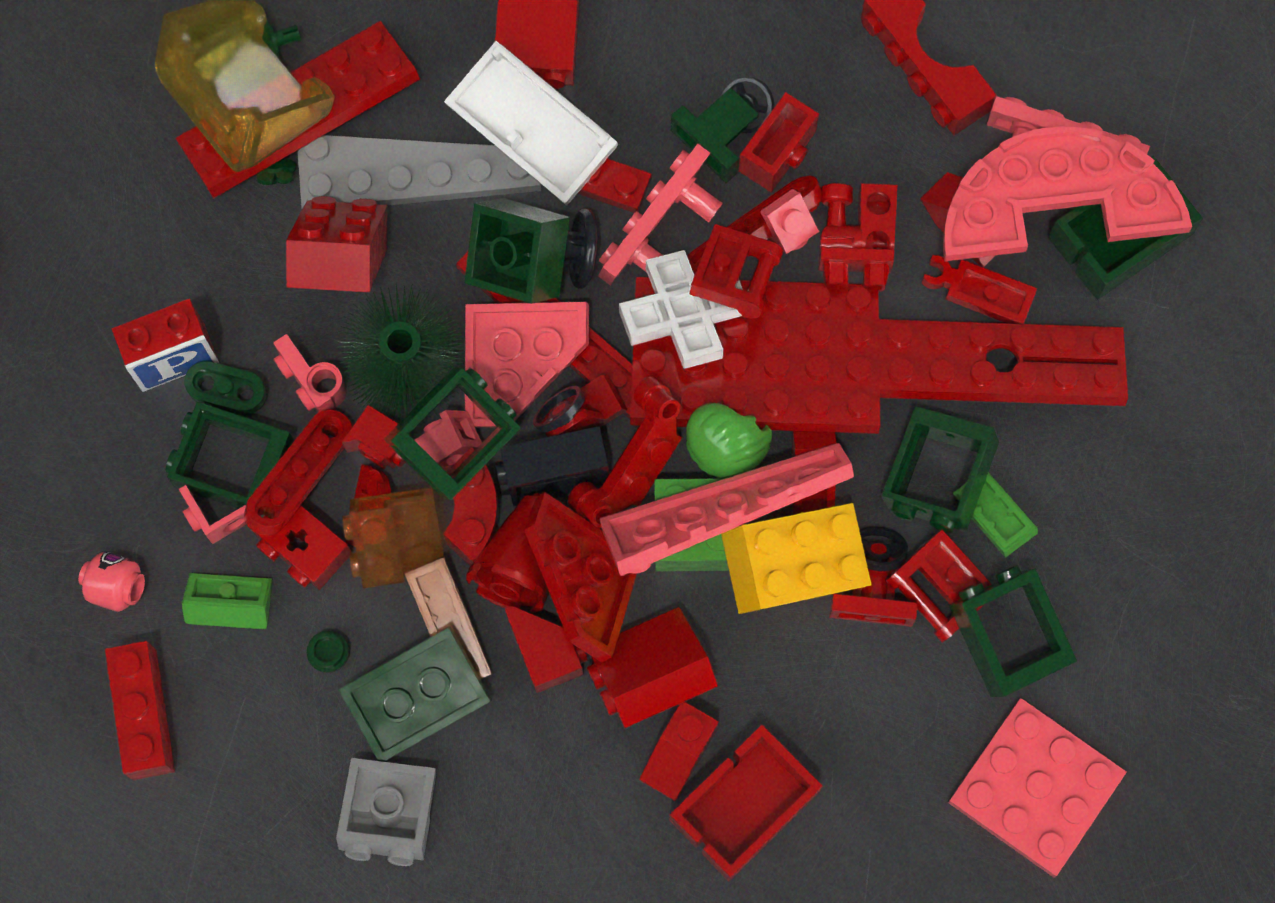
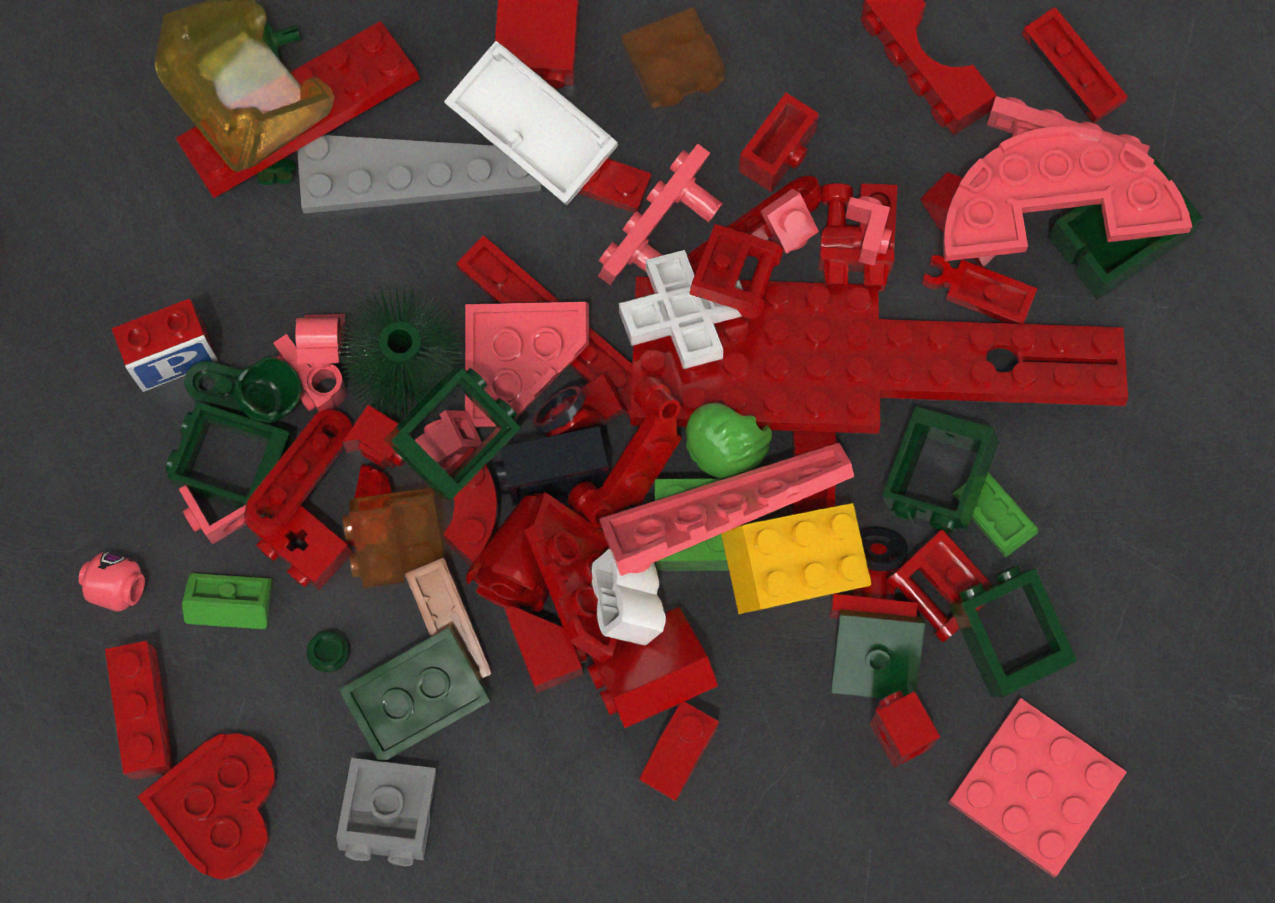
red brick [286,196,387,292] -> none
dark green piece [464,198,597,304] -> none
red piece [669,725,823,882] -> none
dark green piece [671,77,775,183] -> none
none -> red plate [137,733,277,881]
none -> dark green hair [233,356,303,423]
none -> coral plate [296,314,346,367]
none -> white brick [592,549,666,646]
none -> clear orange plate [621,7,725,109]
none -> dark green plate [831,610,925,699]
none -> coral bracket [845,196,892,266]
none -> red brick [870,691,940,768]
none -> red plate [1022,7,1128,124]

